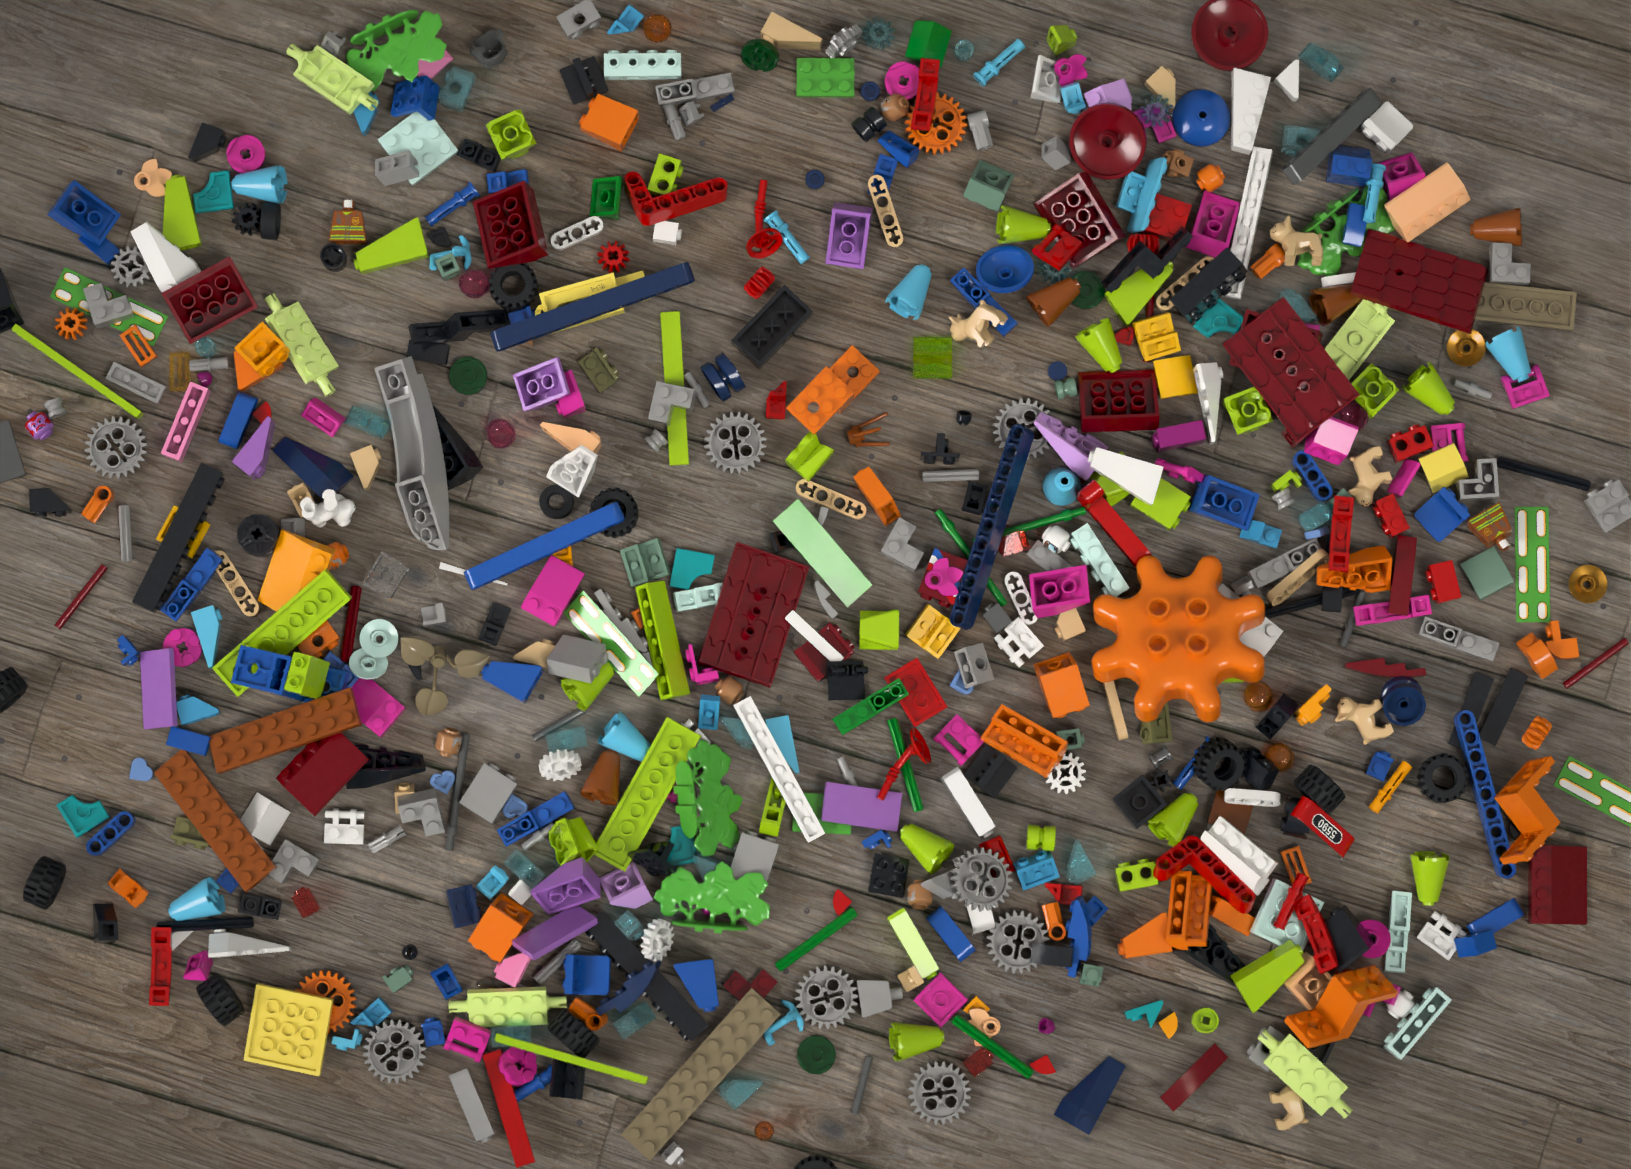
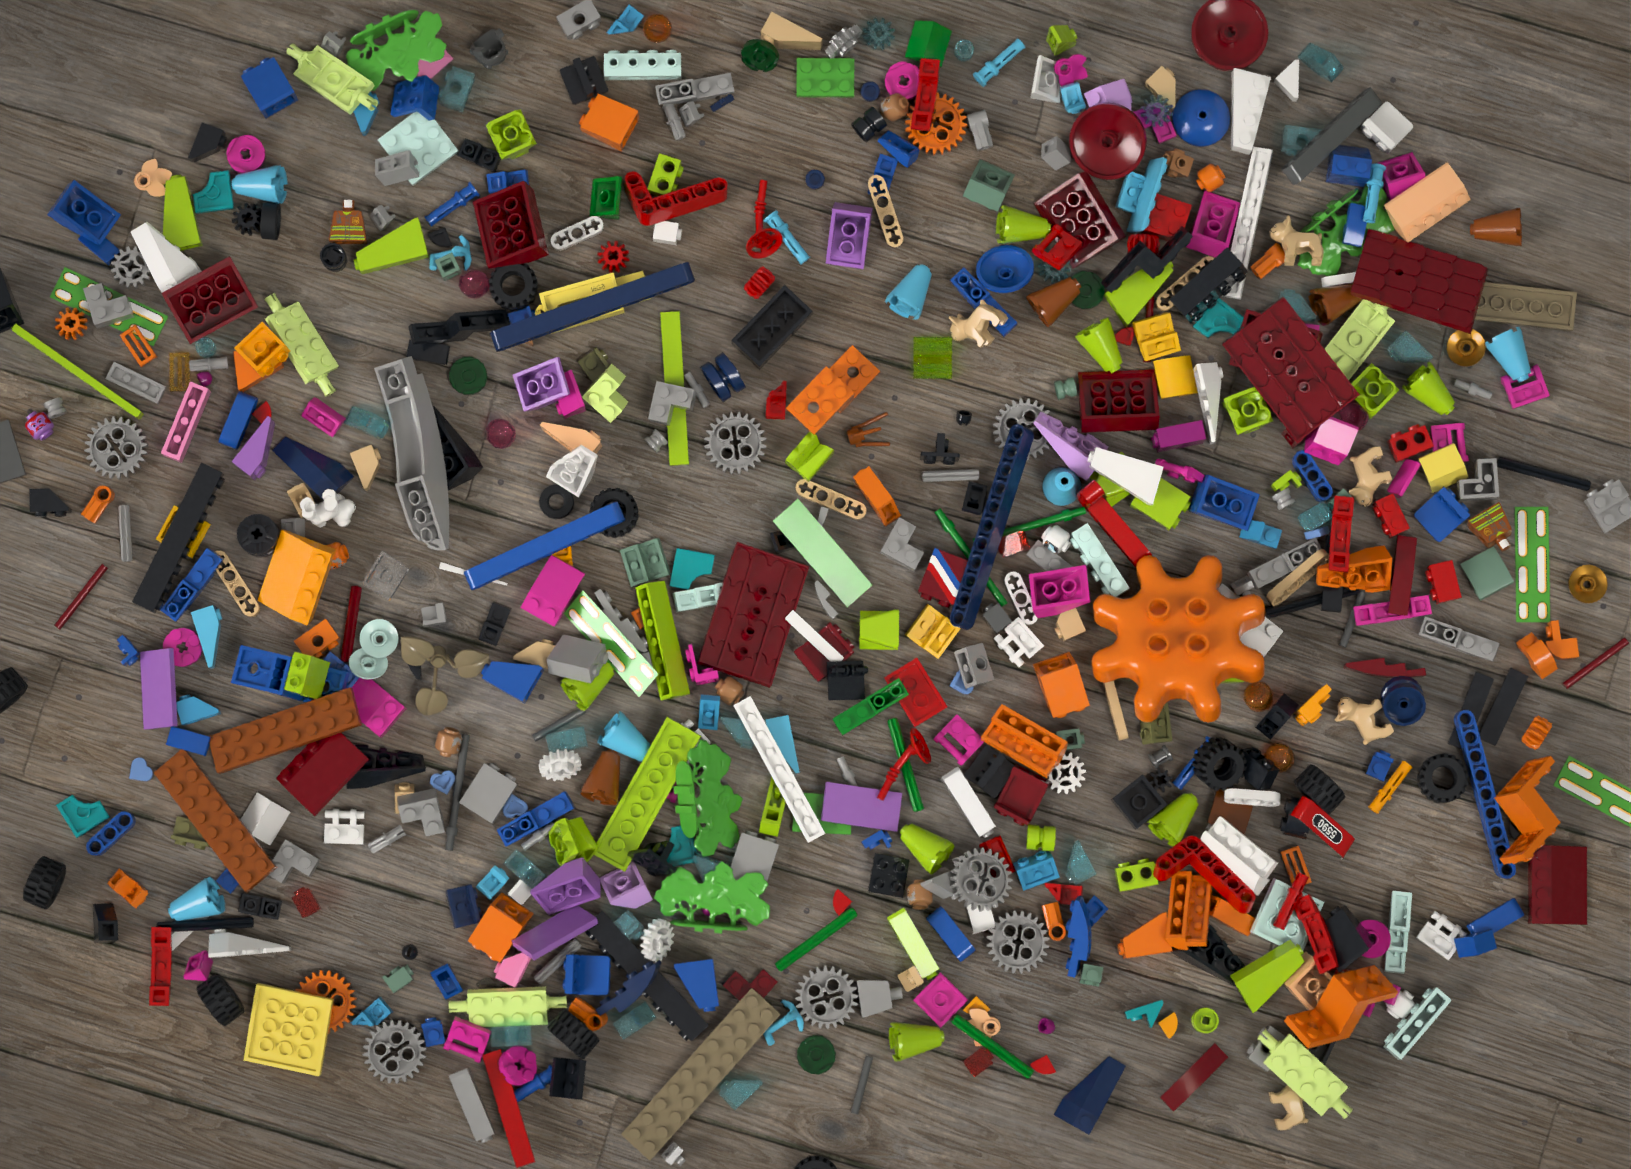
lime plate [212,569,352,697] -> none
medium azure bracket [331,1029,363,1051] -> none
lime tile [495,1033,649,1085] -> none
clear orange cone [754,1121,774,1141] -> none
light grey gear [908,1061,971,1125] -> none
dark pink plate [925,558,963,596] -> none
black slope [1030,943,1074,967] -> none
dark blue tile [1048,361,1067,381] -> none
lime cone [1410,851,1450,906] -> none
light grey brick [1488,243,1531,287] -> none
none -> blue slope [241,57,298,119]
none -> light grey tile [370,204,396,231]
none -> yellowish green brick [582,364,628,423]
none -> dark red panel [993,764,1051,826]
none -> clear light blue slope [1387,330,1433,363]

